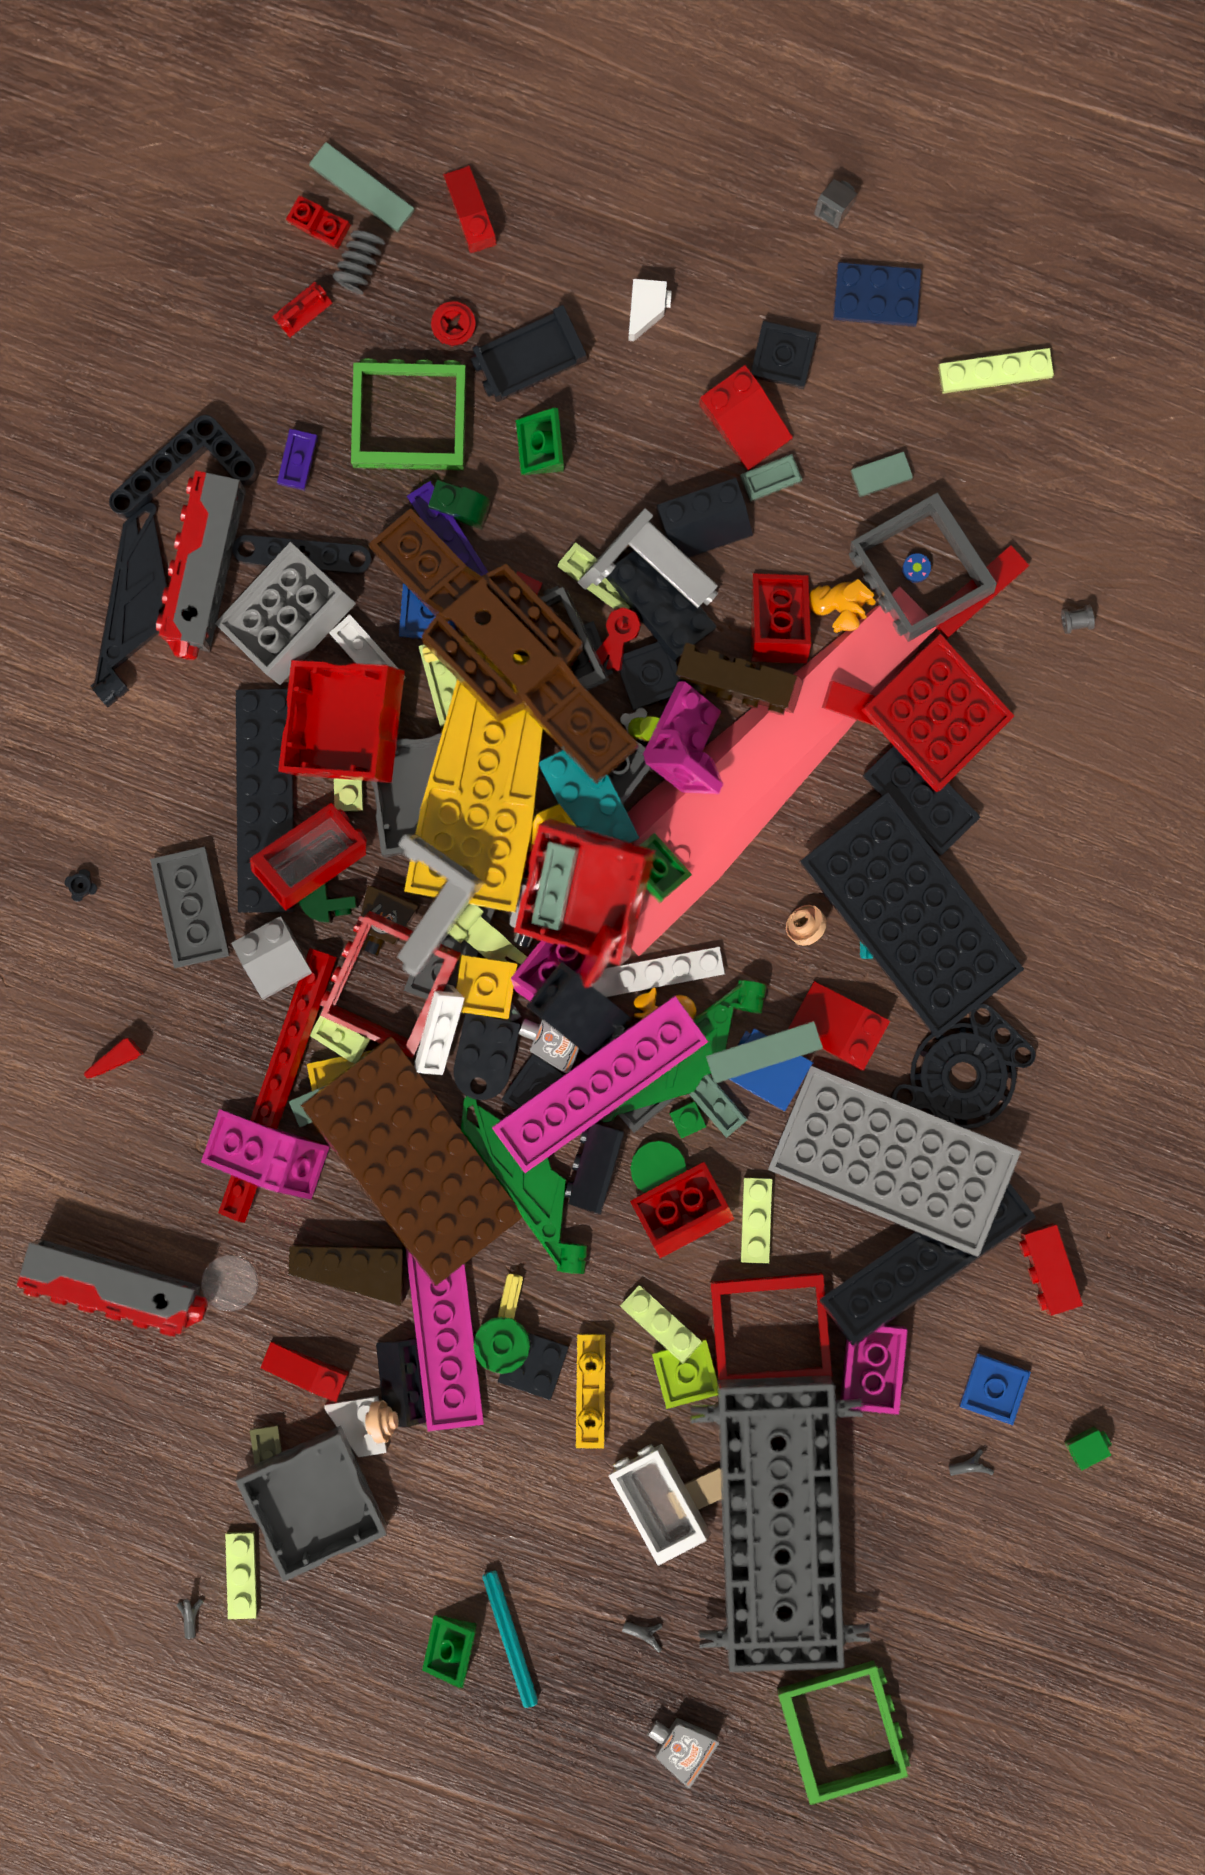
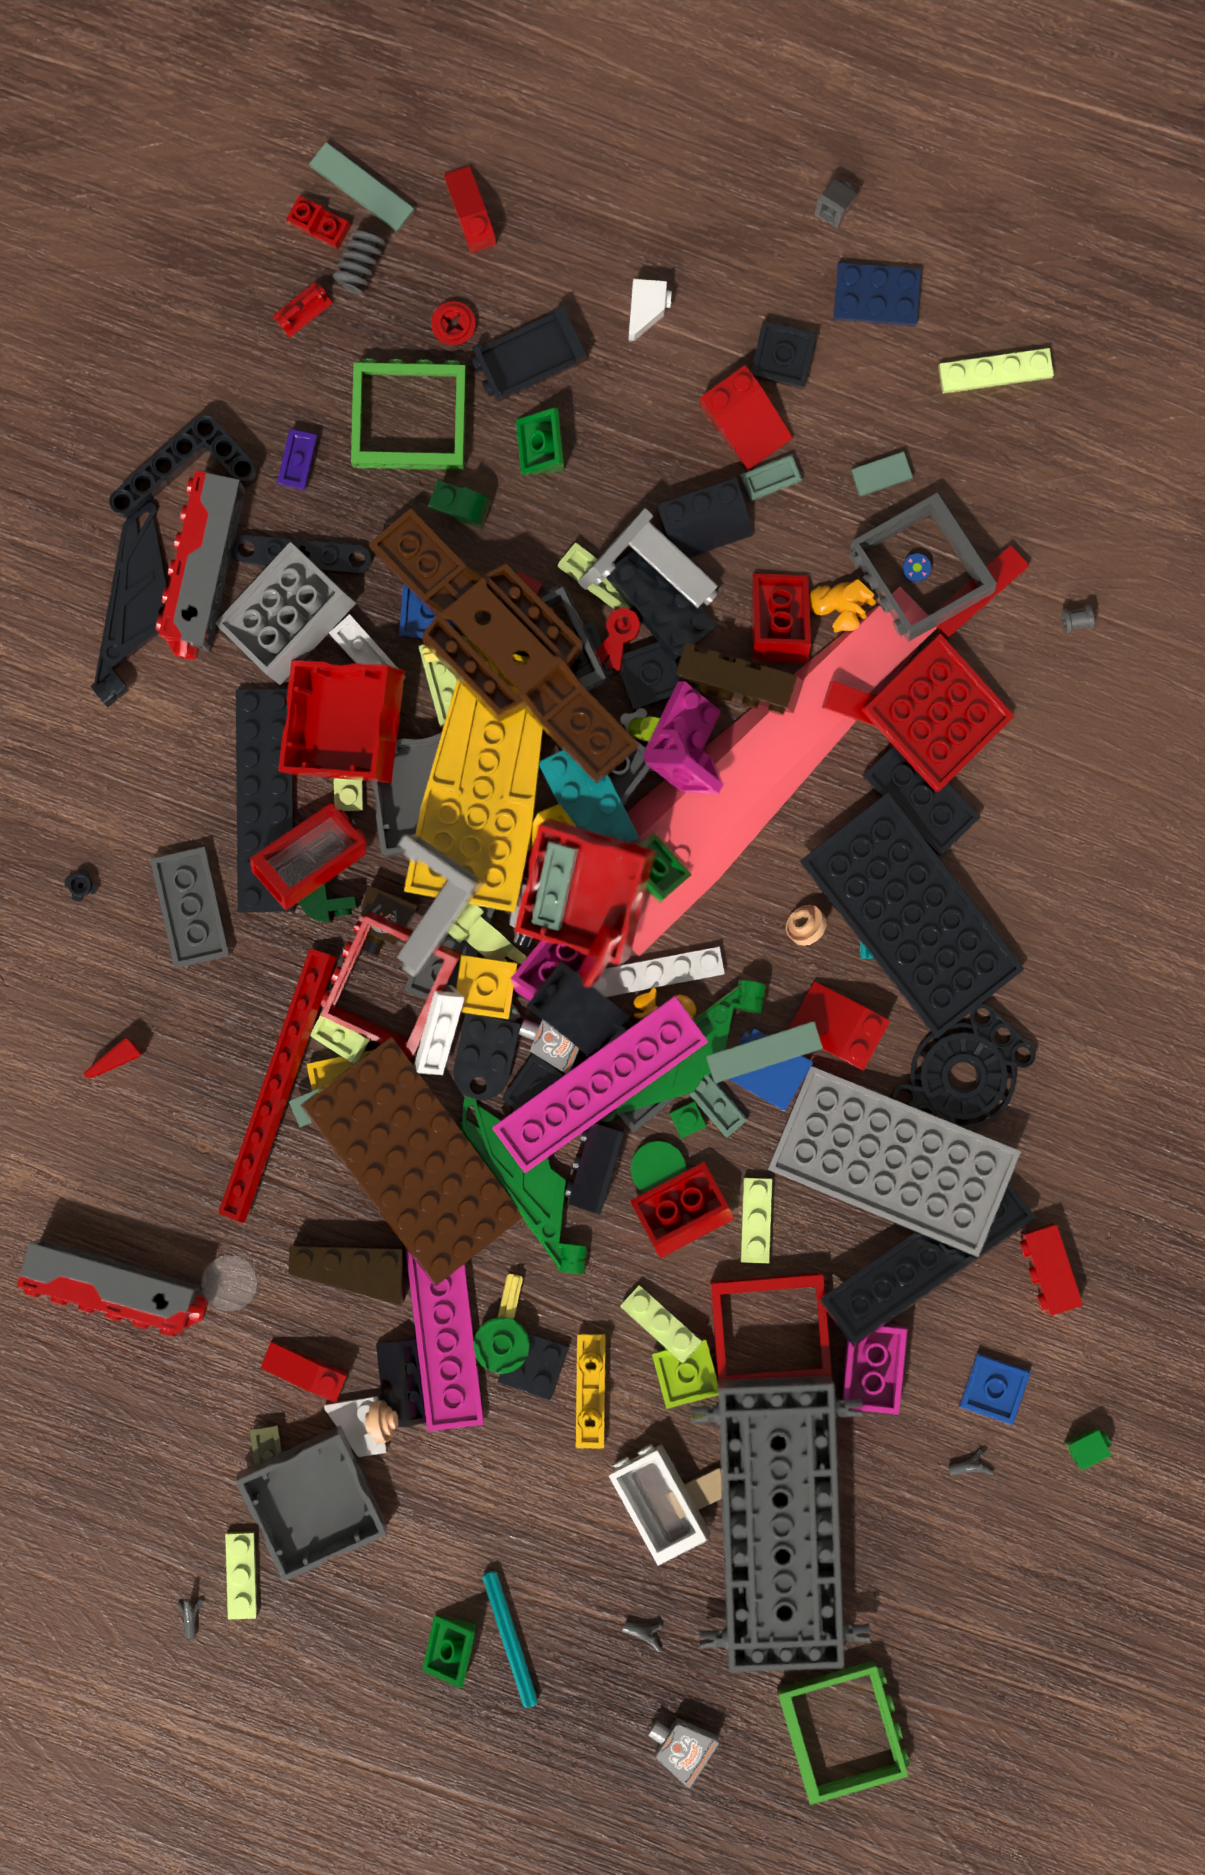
dark pink bracket [201,1109,329,1200] -> none
light grey slope [231,916,312,1000] -> none
dark purple plate [407,481,488,576] -> none

